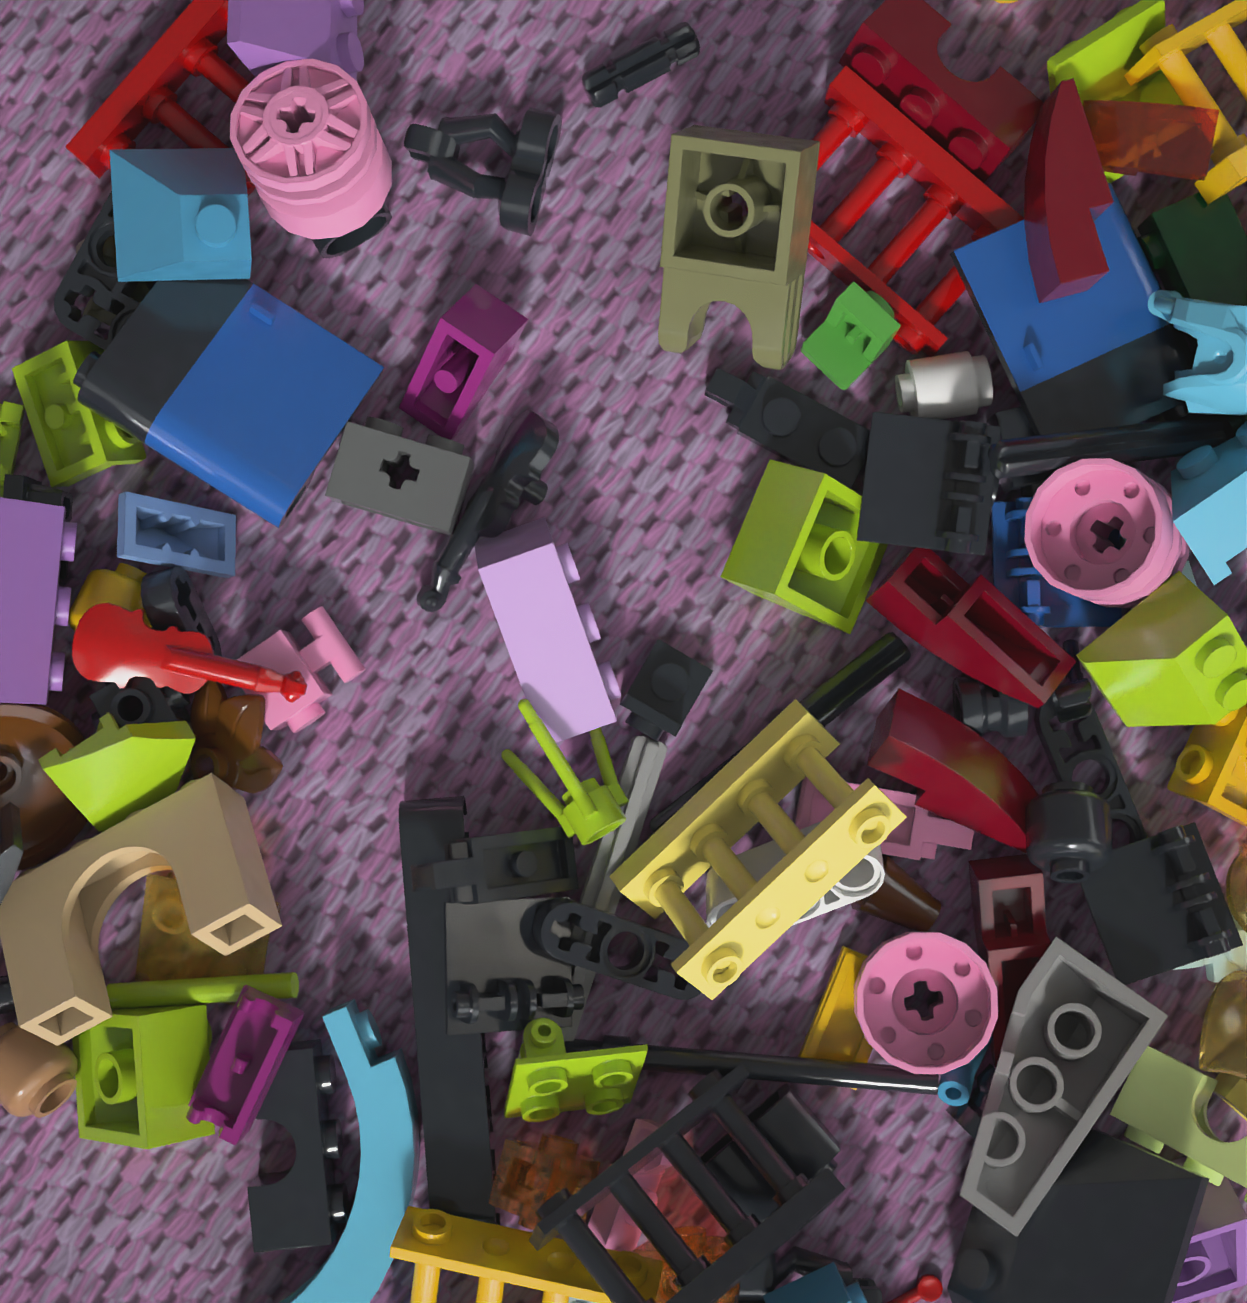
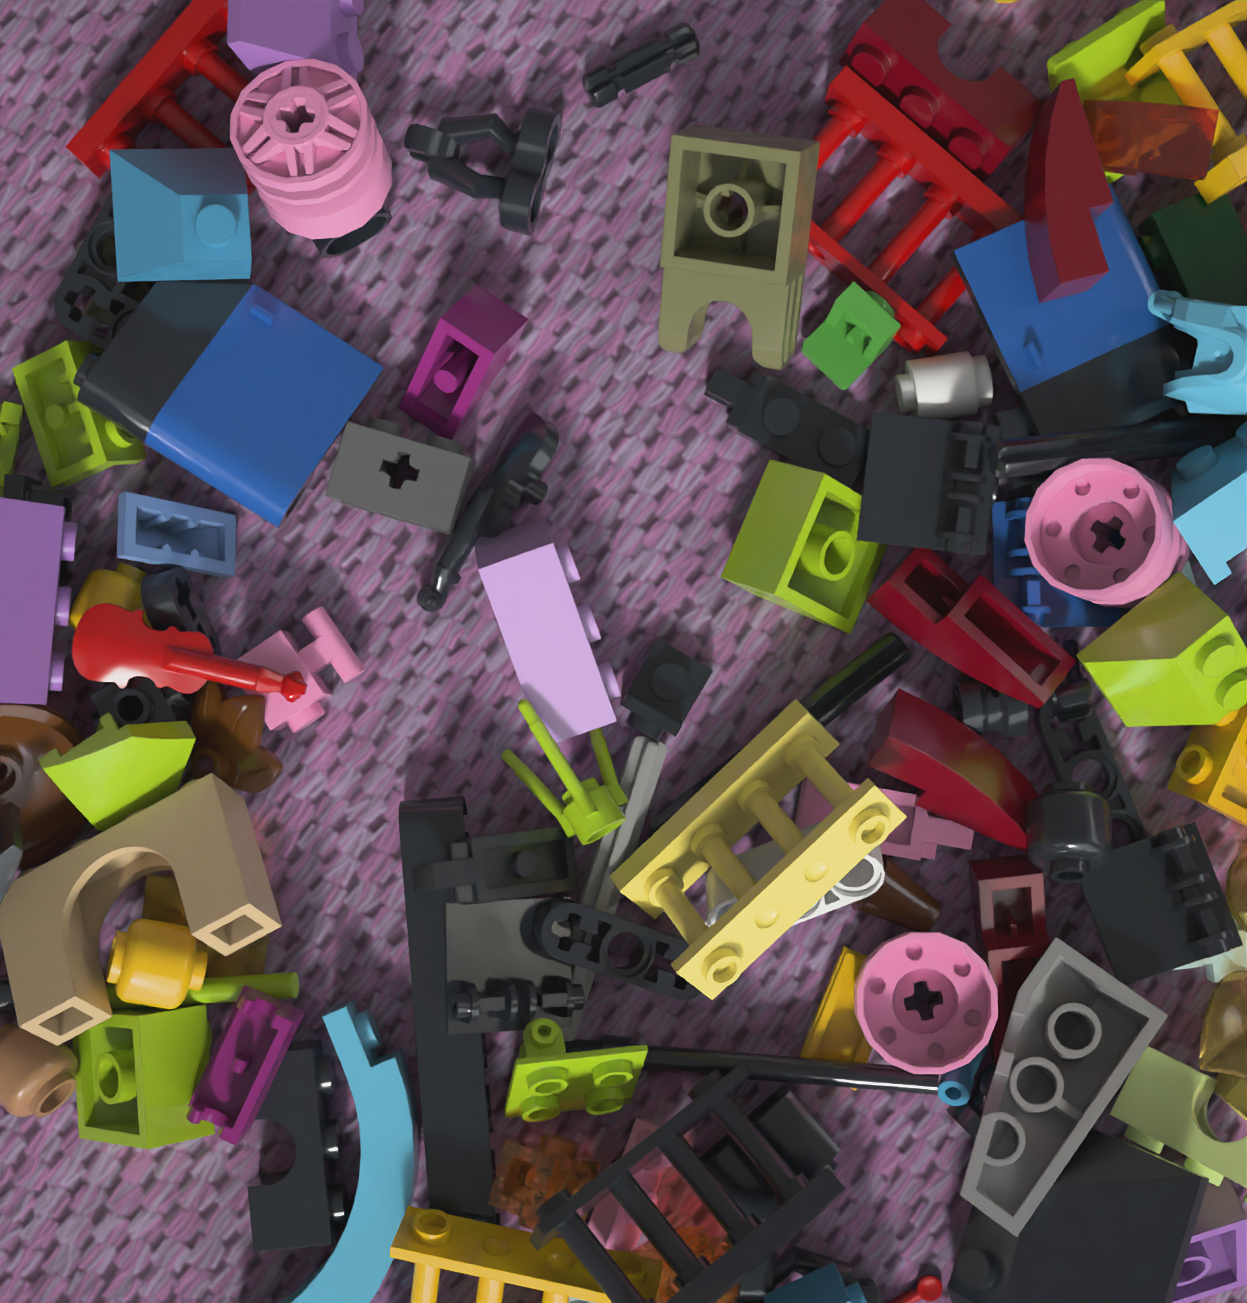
none -> yellow head [106,918,208,1009]

